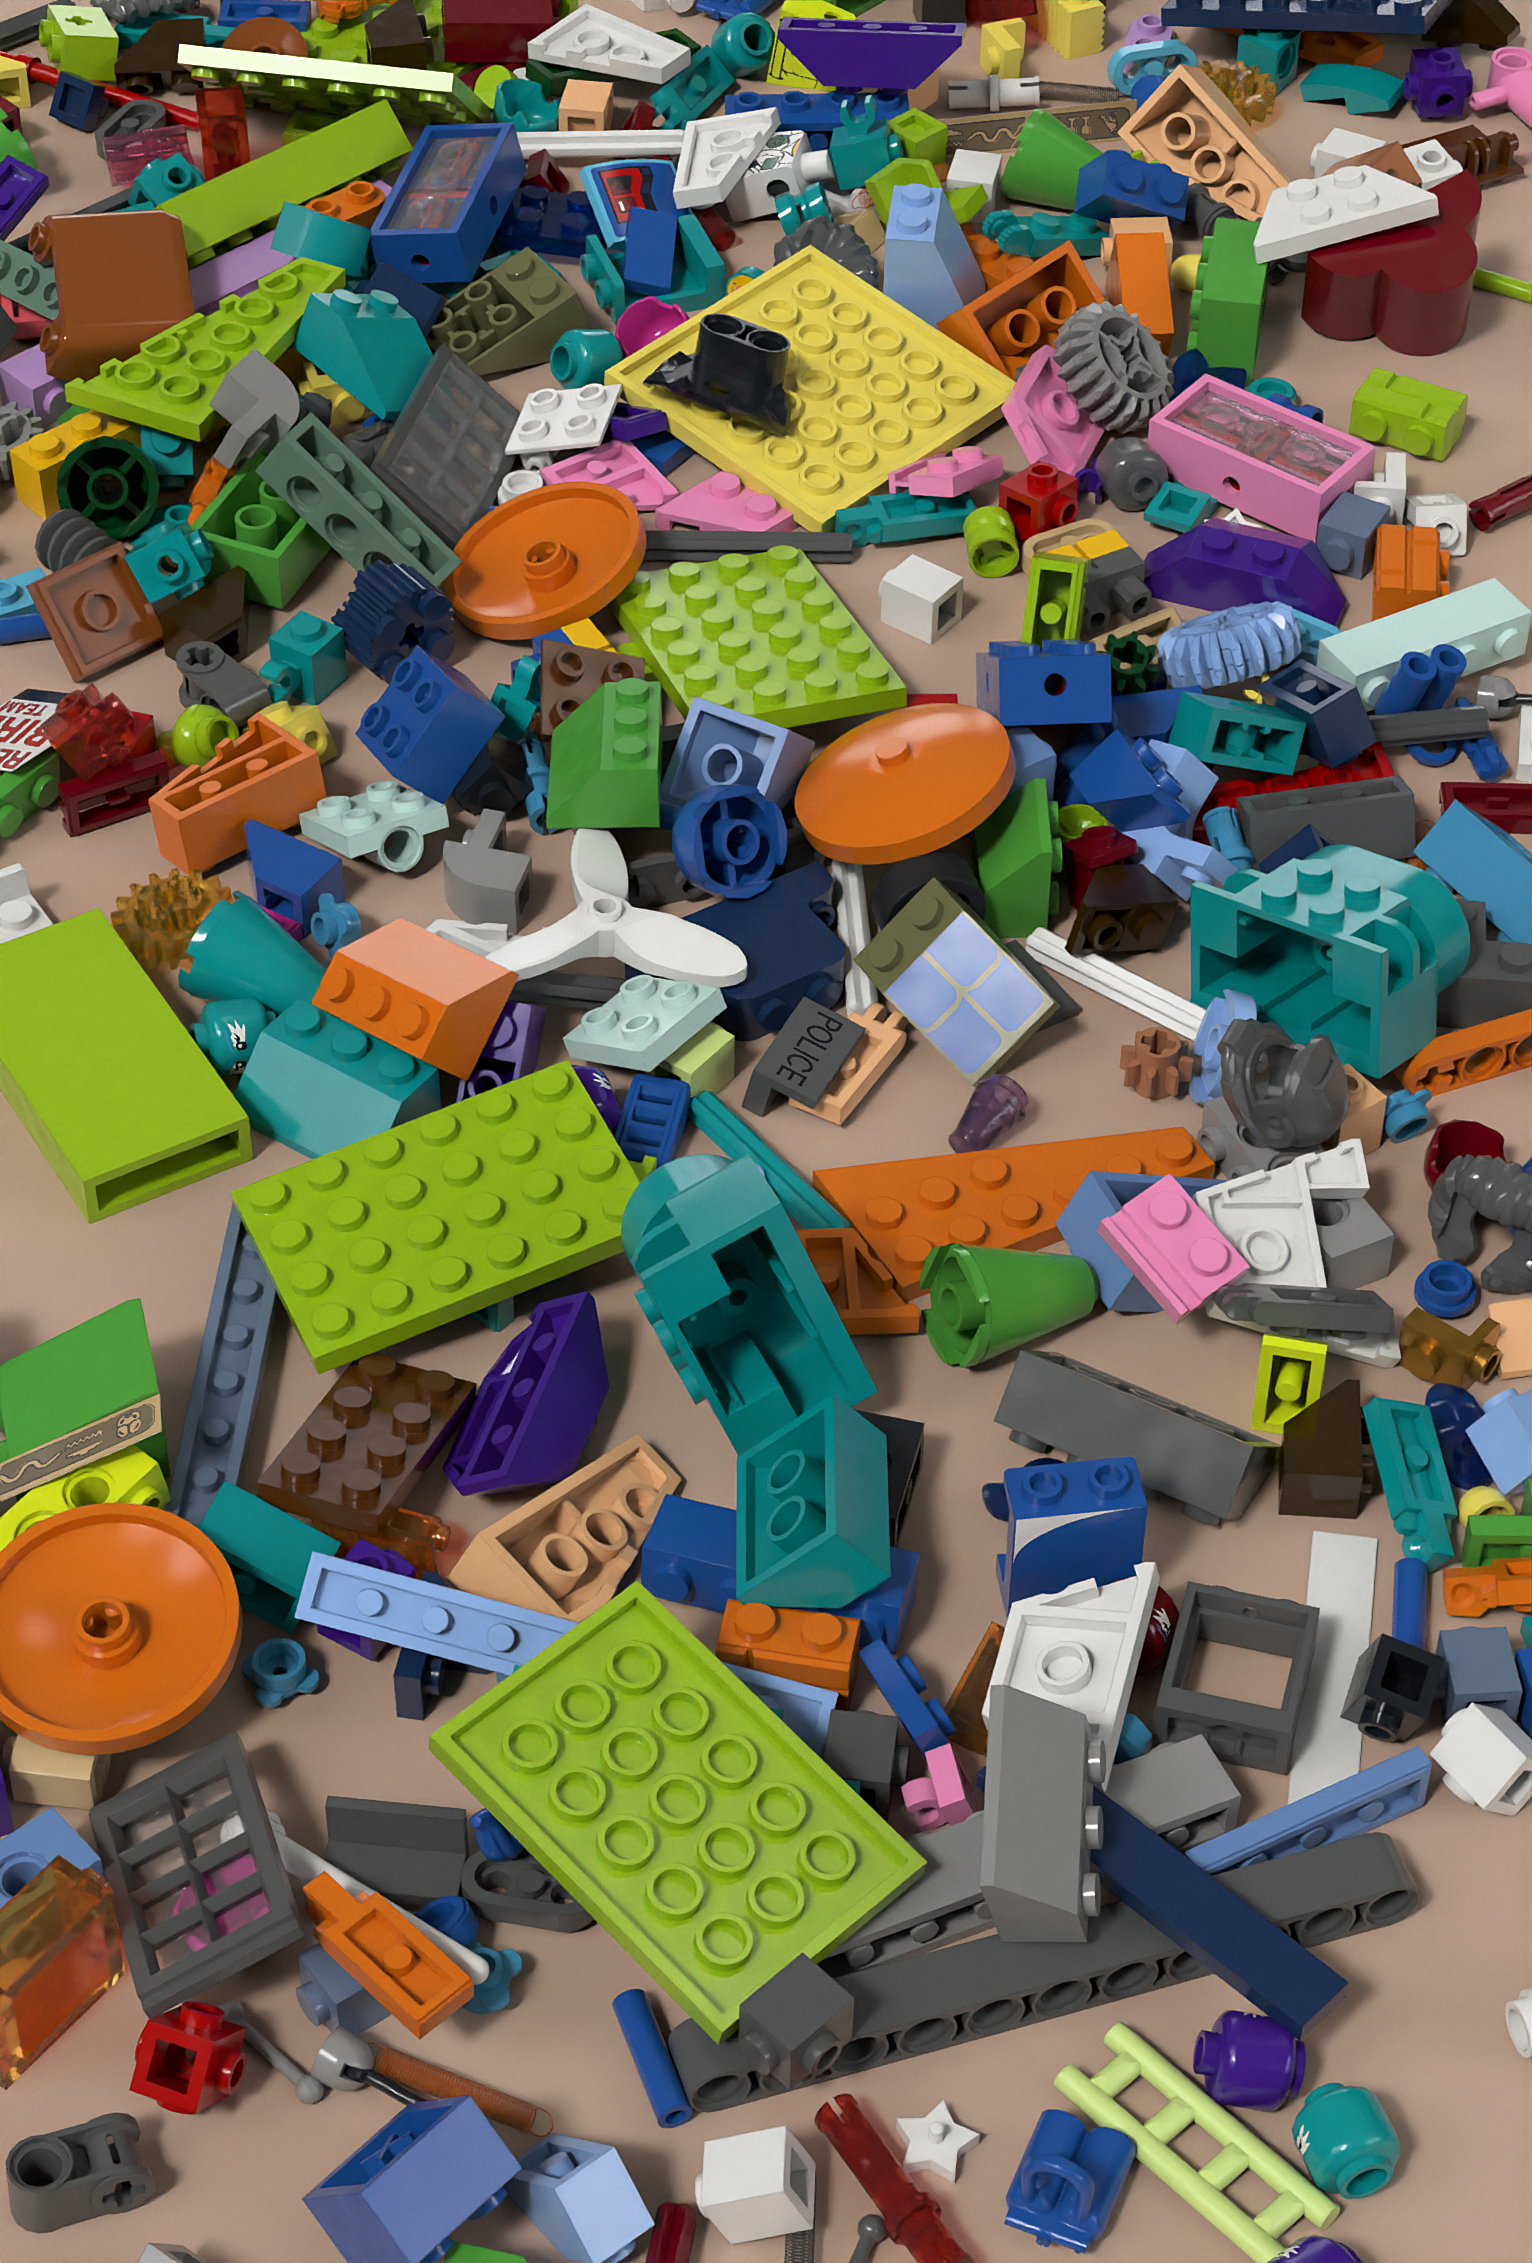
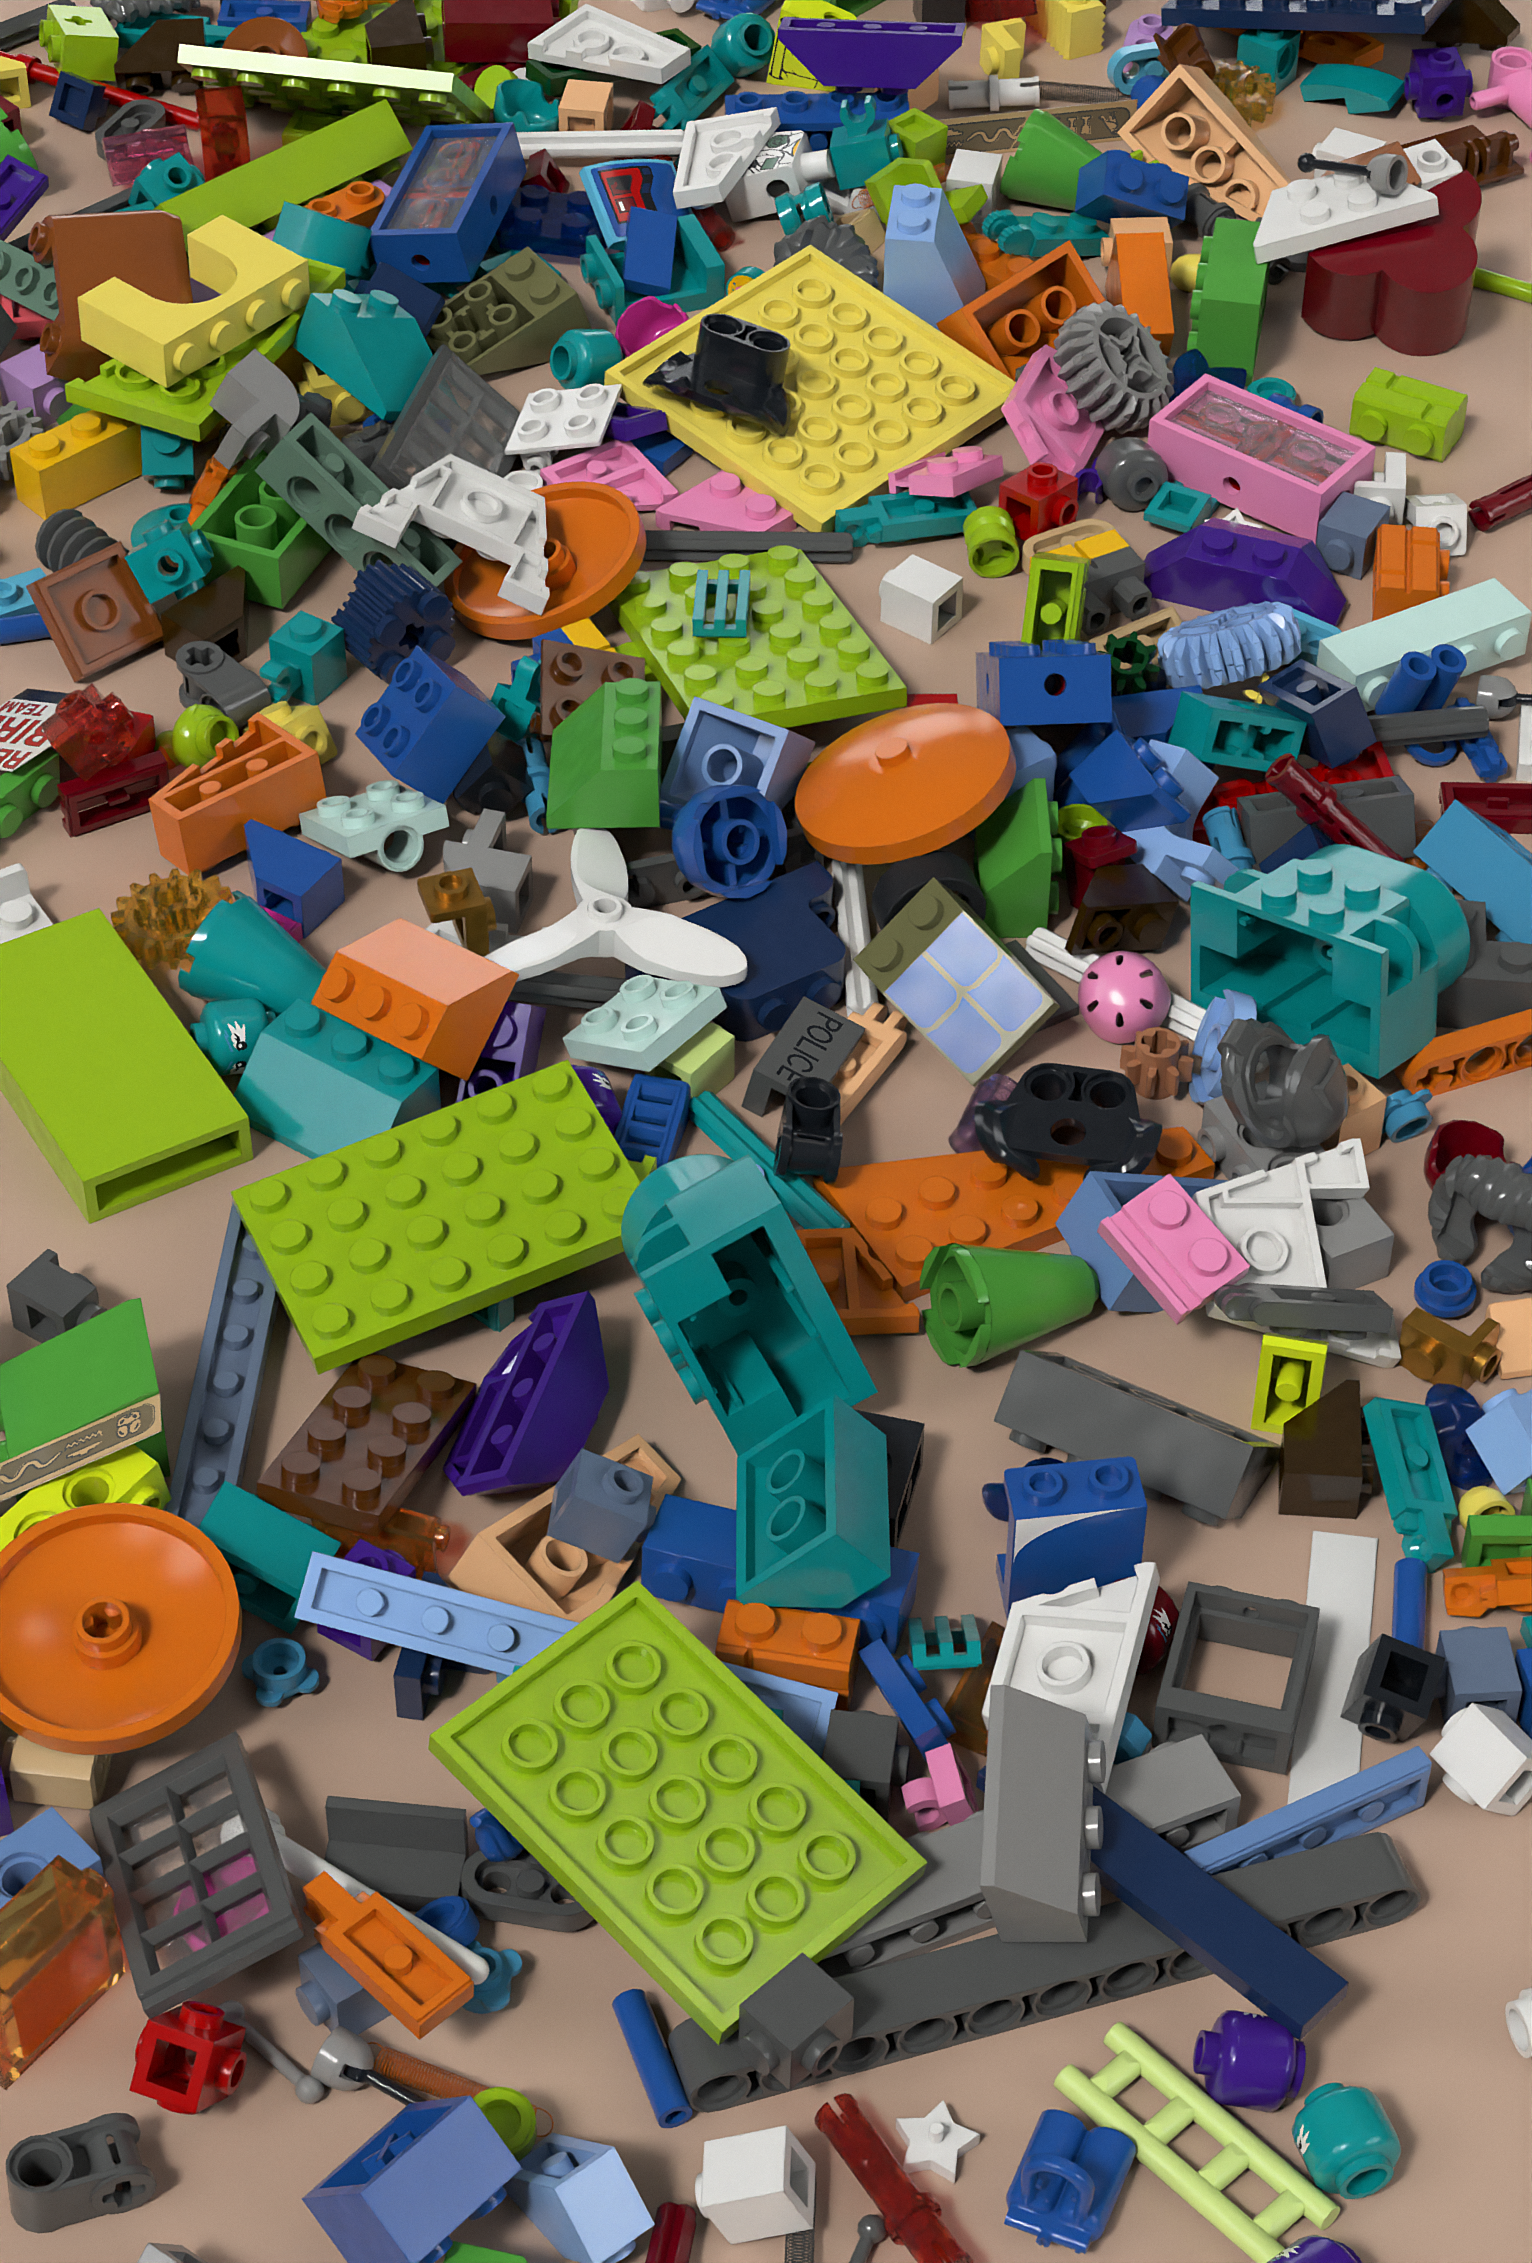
dark green cylinder [56,436,160,539] -> none
dark azure plate [311,893,361,959] -> none
none -> dark grey brick [6,1249,107,1344]
none -> light yellow arch [77,214,310,388]
none -> white wing [352,454,550,616]
none -> pearl gold bracket [417,867,497,957]
none -> lime tile [473,2087,537,2162]
none -> sand blue brick [547,1448,656,1564]
none -> teal tile [692,570,751,638]
none -> black piece [773,1076,843,1185]
none -> teal tile [908,1614,982,1670]
none -> black piece [974,1063,1162,1181]
none -> bright pink helmet [1078,950,1171,1044]
none -> reddish brown hinge [1153,23,1216,80]
none -> dark red pin [1265,753,1405,863]
none -> light grey hinge [1297,153,1408,195]

